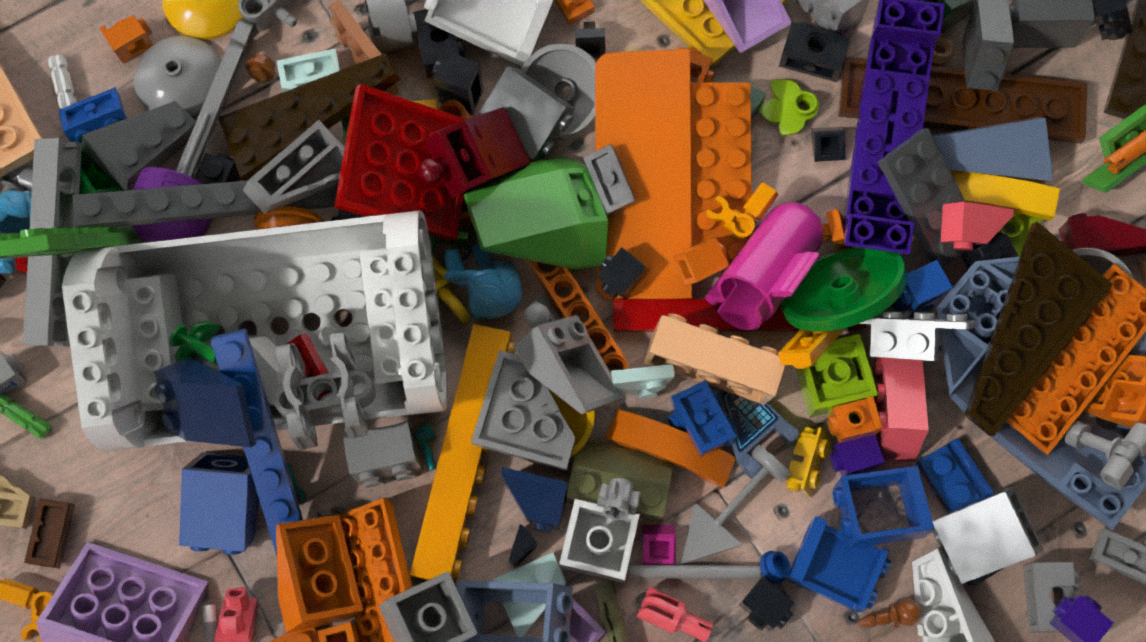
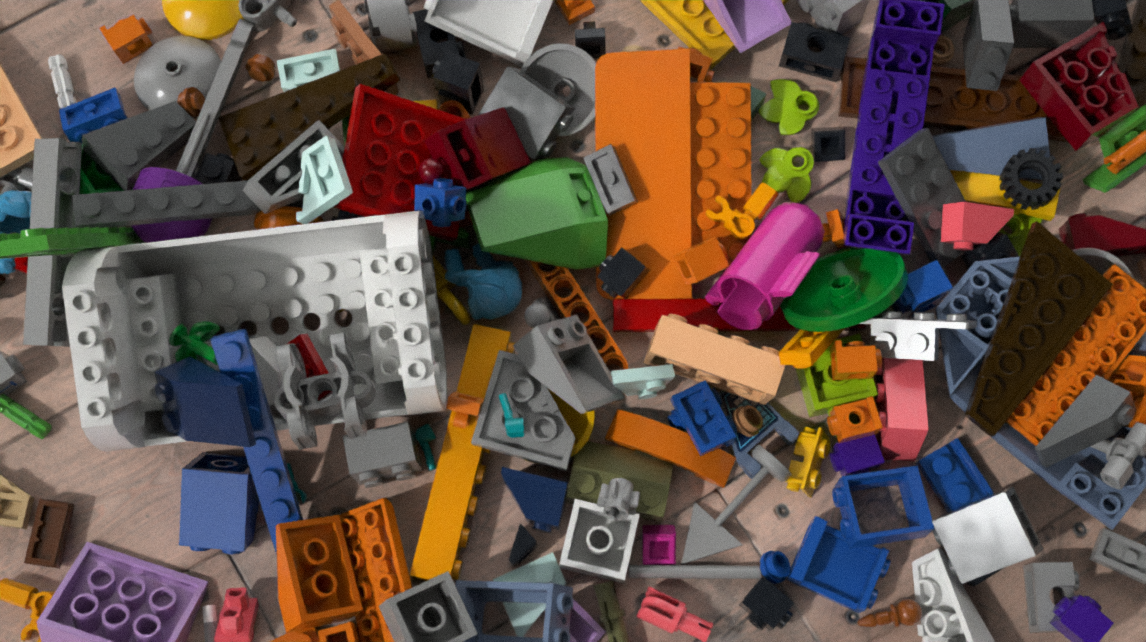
none -> dark orange plate [177,87,205,118]
none -> light aqua wing [296,135,353,224]
none -> blue brick [414,178,466,227]
none -> orange tile [446,392,484,429]
none -> teal hand [499,393,524,438]
none -> medium nougat plate [733,405,763,437]
none -> lime plate [759,147,814,203]
none -> orange brick [830,340,882,380]
none -> black tyre [999,148,1063,210]
none -> dark red wedge [1020,22,1138,151]
none -> dark grey slope [1035,375,1136,468]

